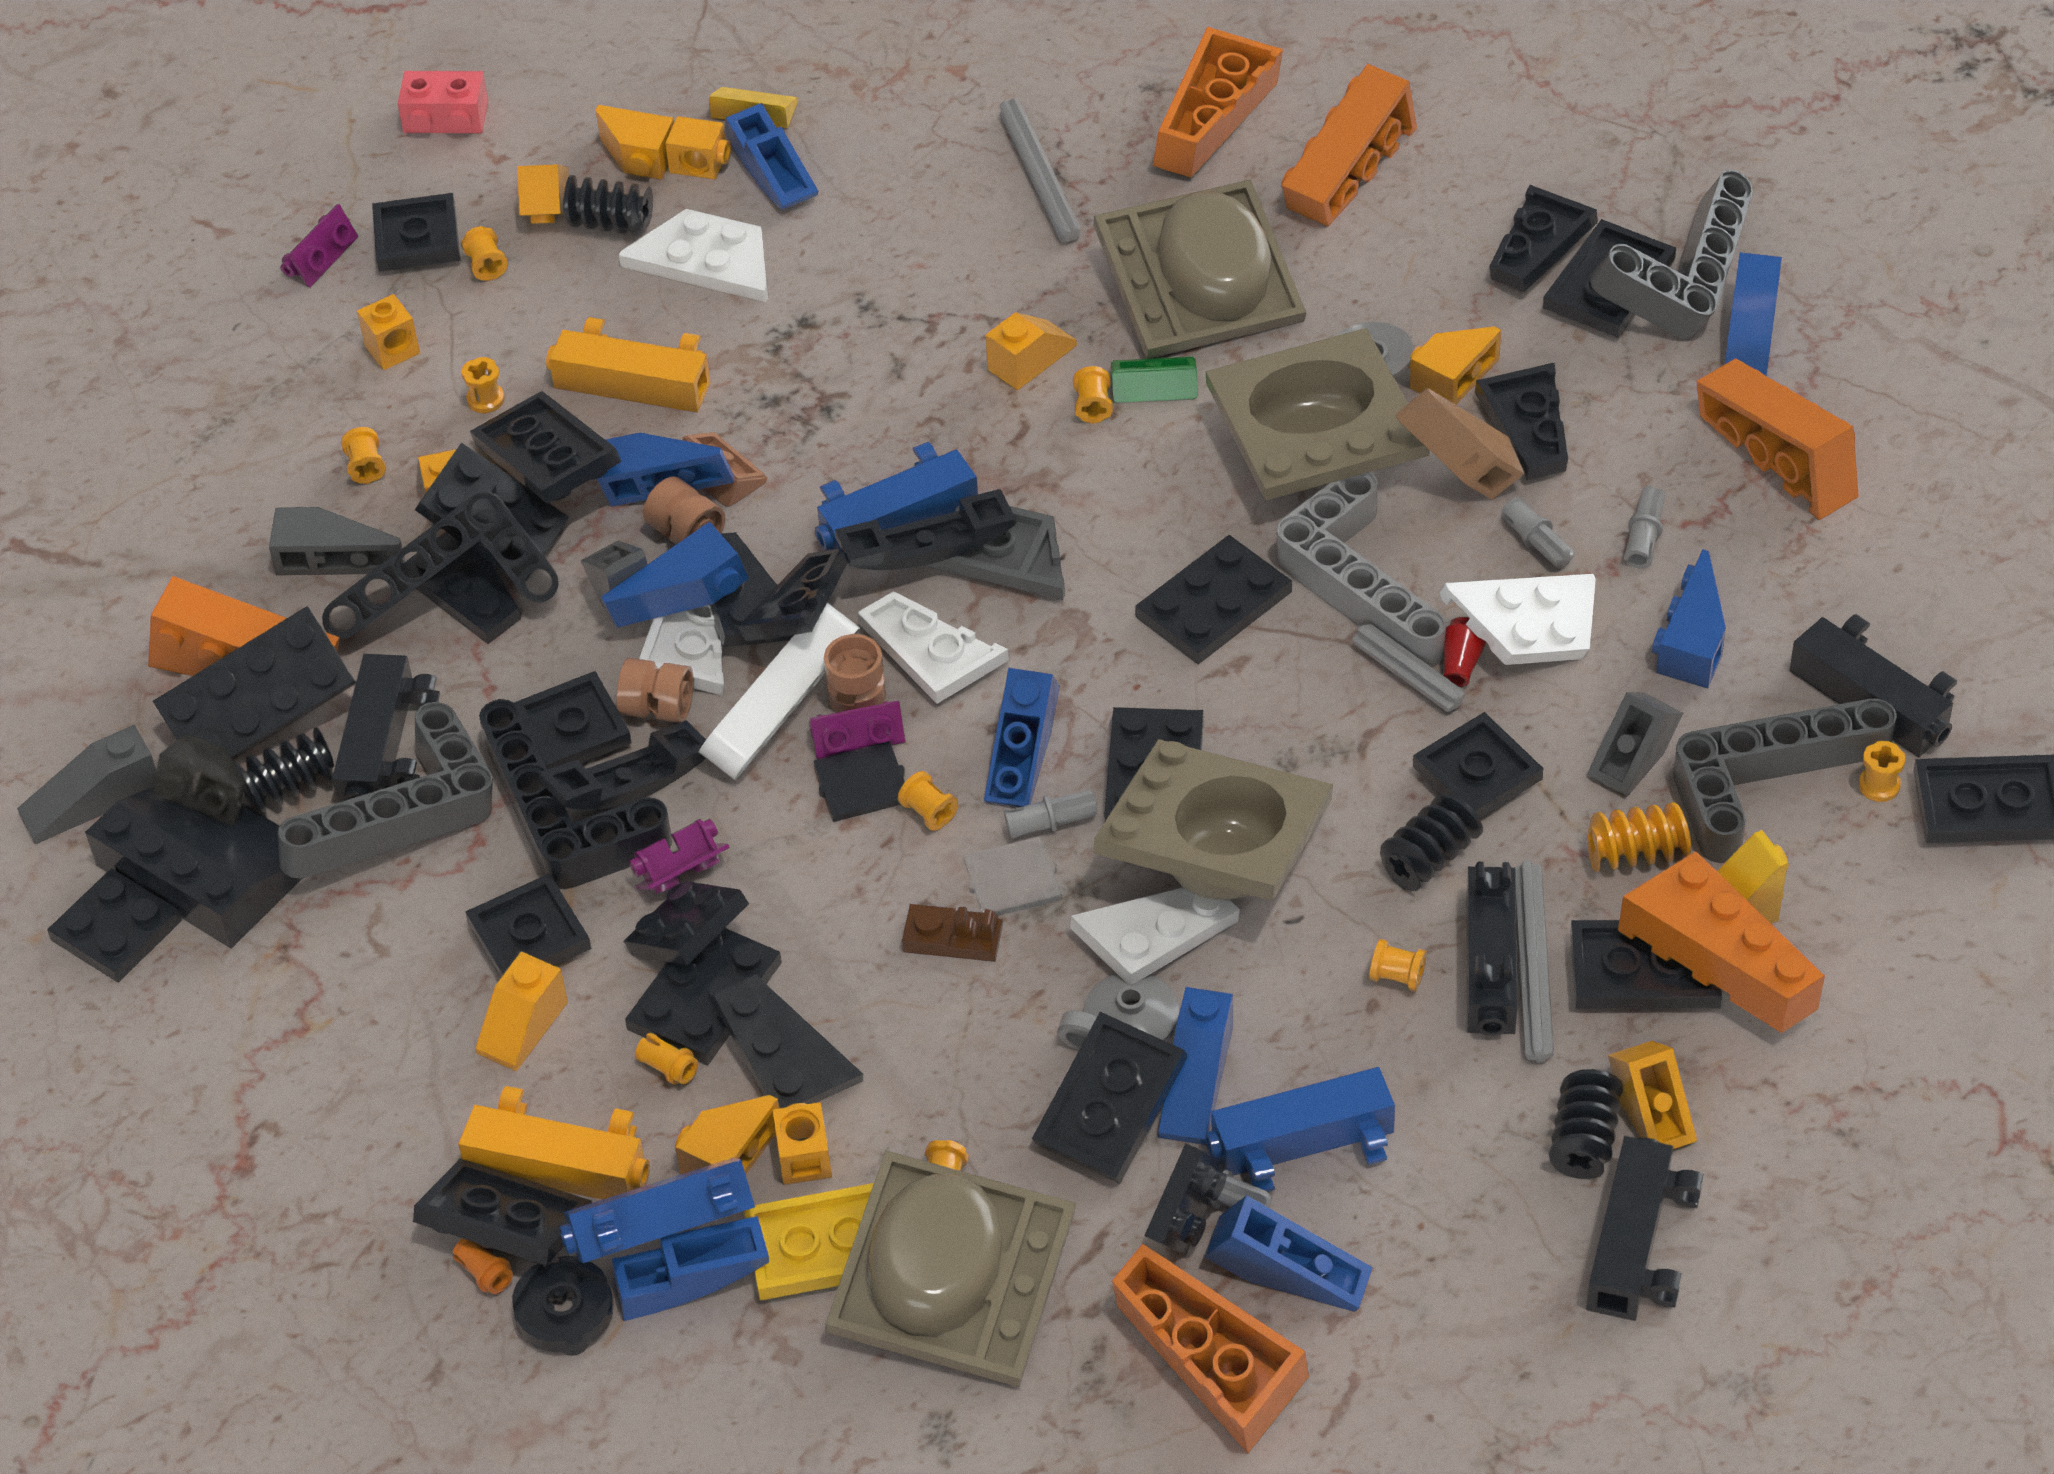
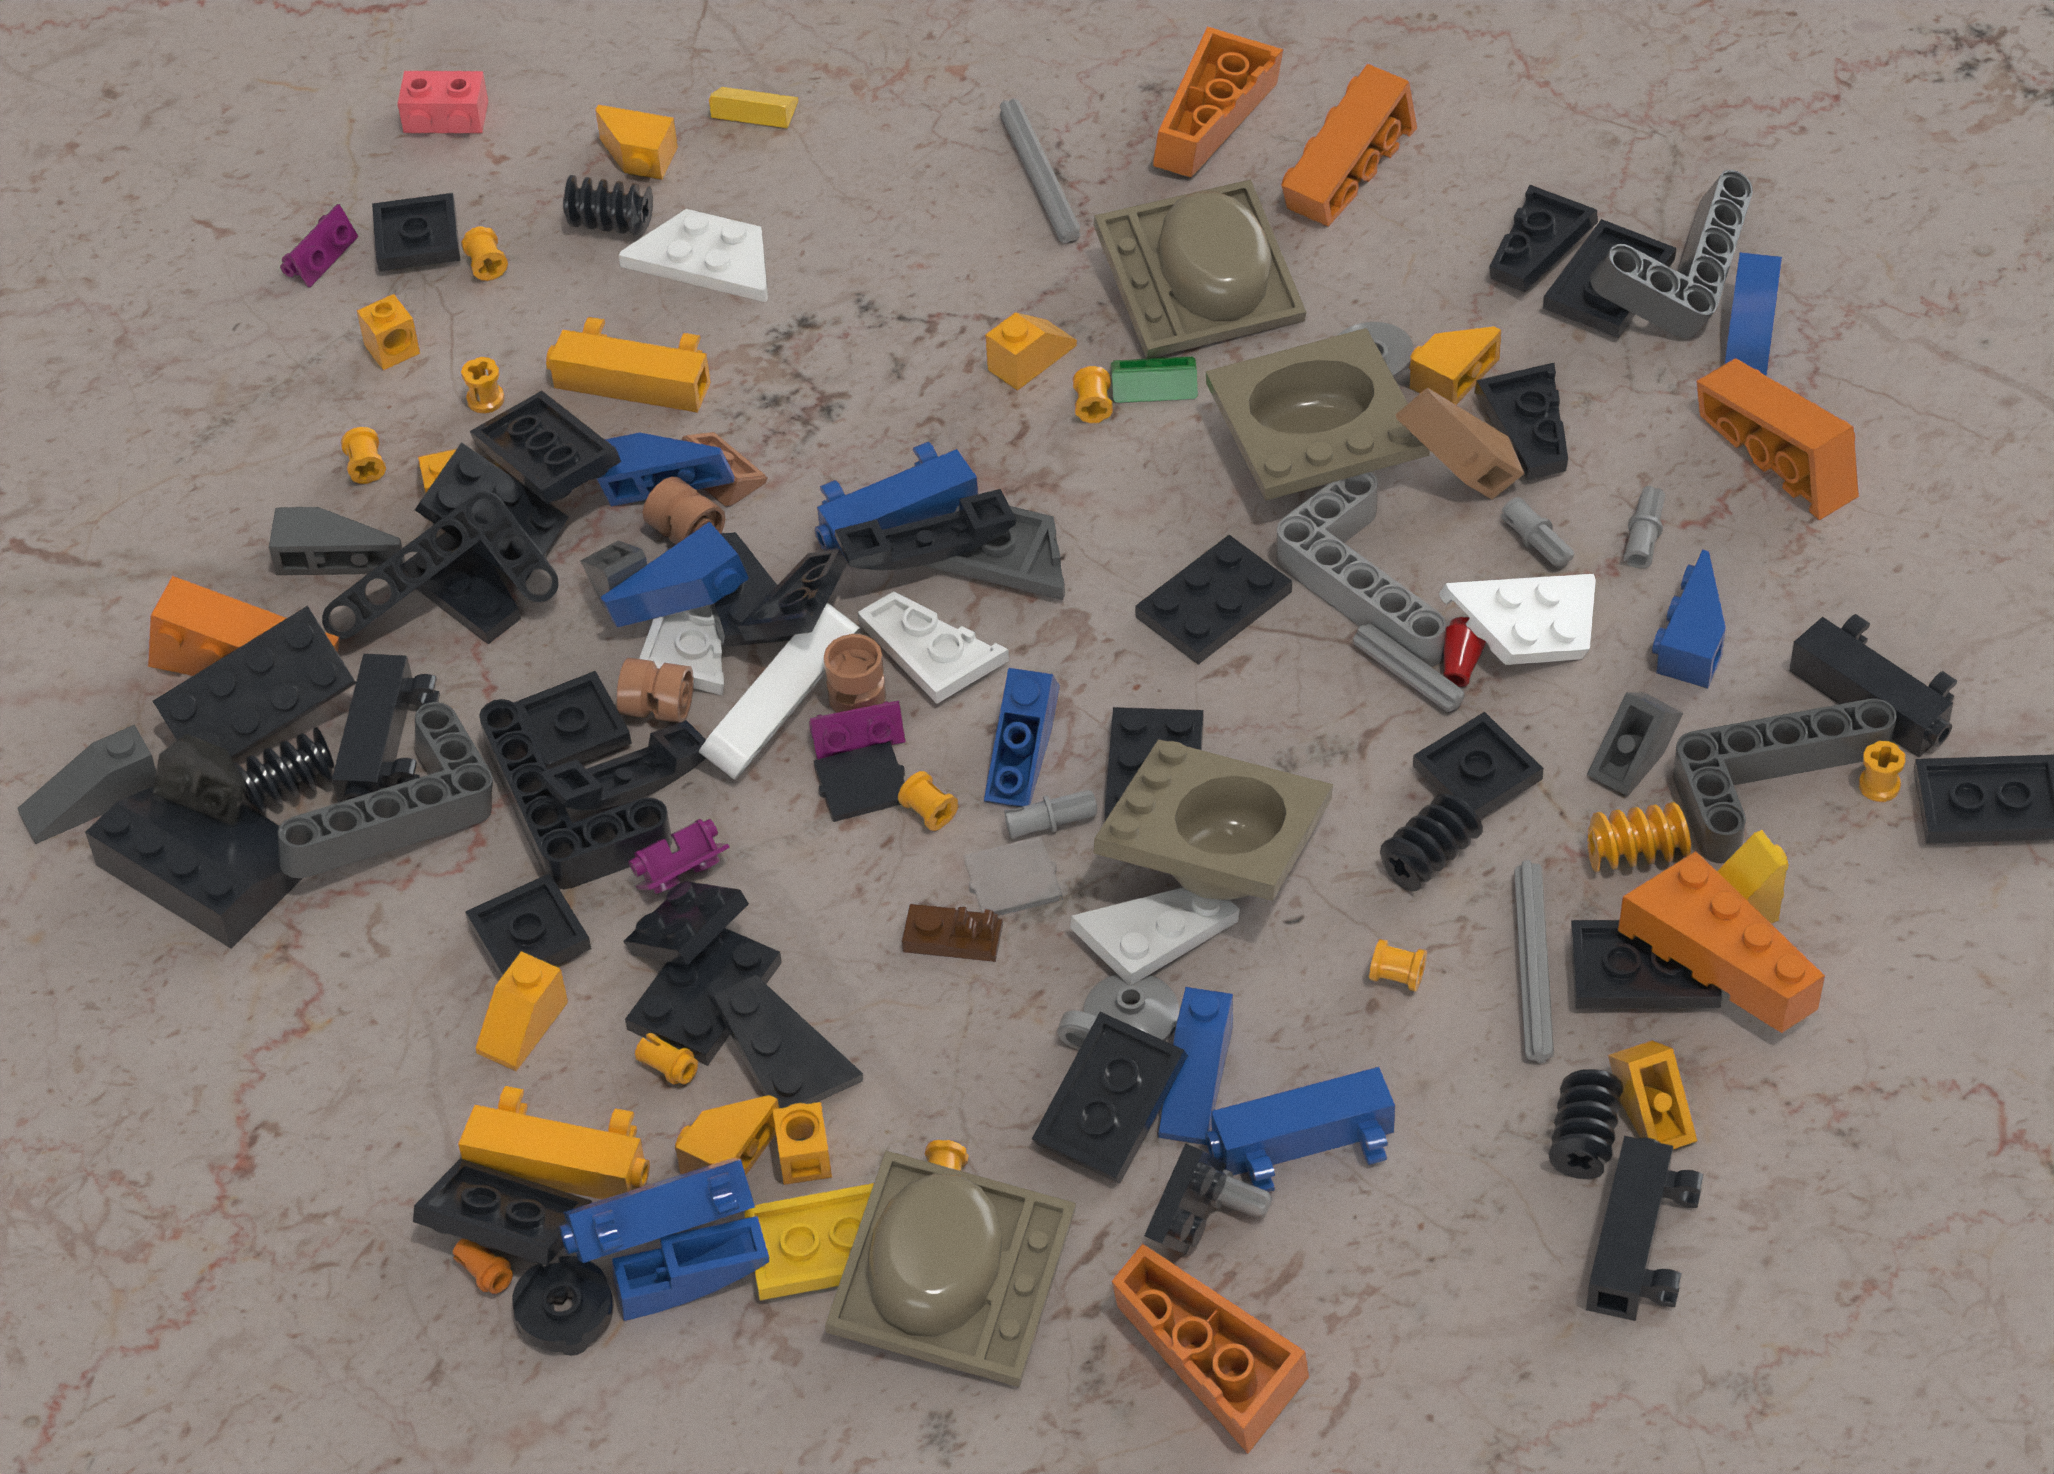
black plate [47,868,182,983] -> none
light orange slope [517,164,569,224] -> none
light orange brick [665,116,731,180] -> none
blue slope [725,103,819,210] -> none
blue slope [1204,1195,1373,1312] -> none
black brick [1466,861,1518,1036] -> none

